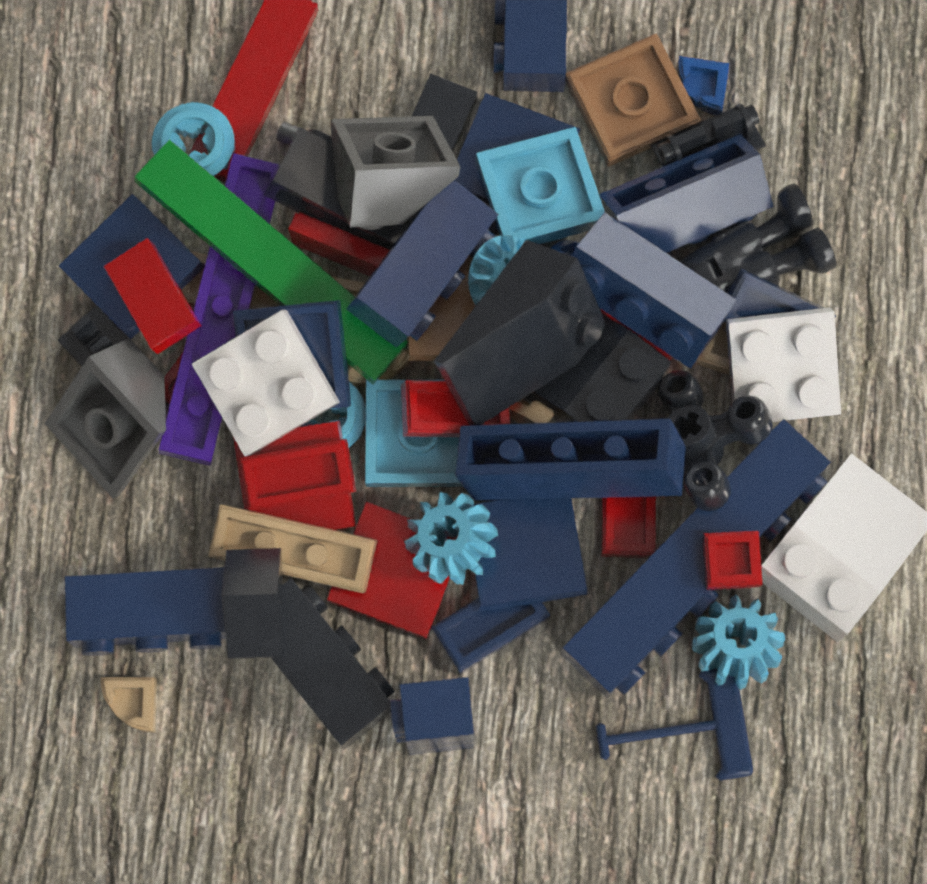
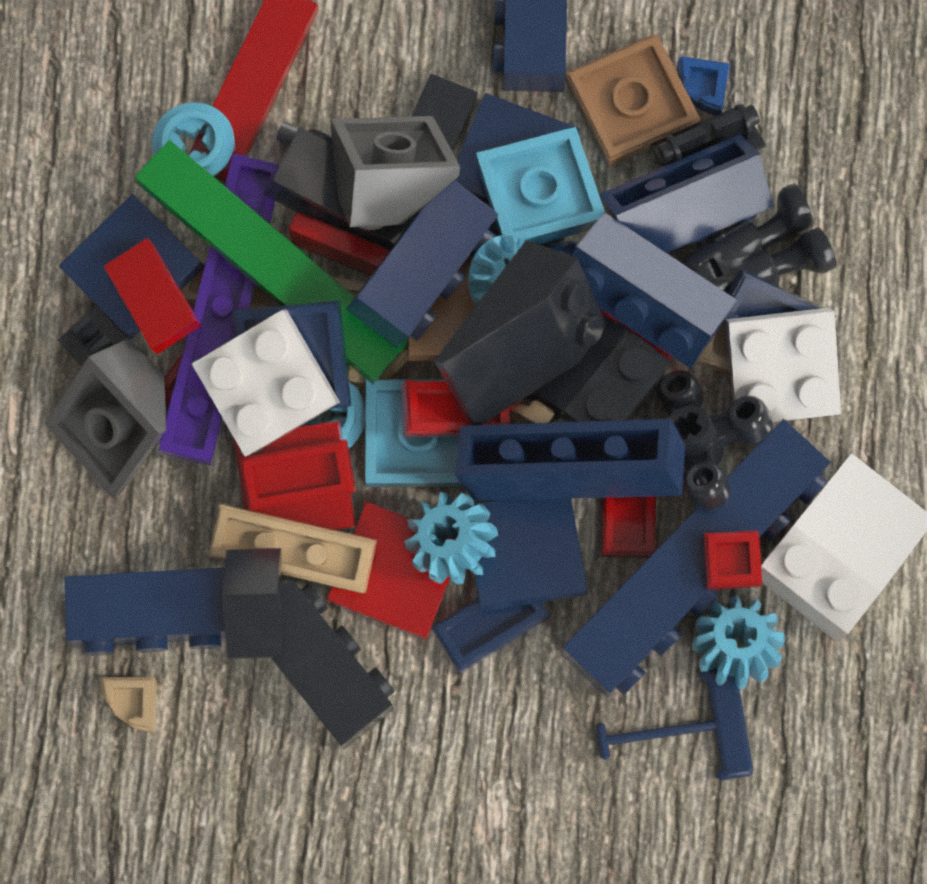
dark blue brick [390,677,474,755] -> none

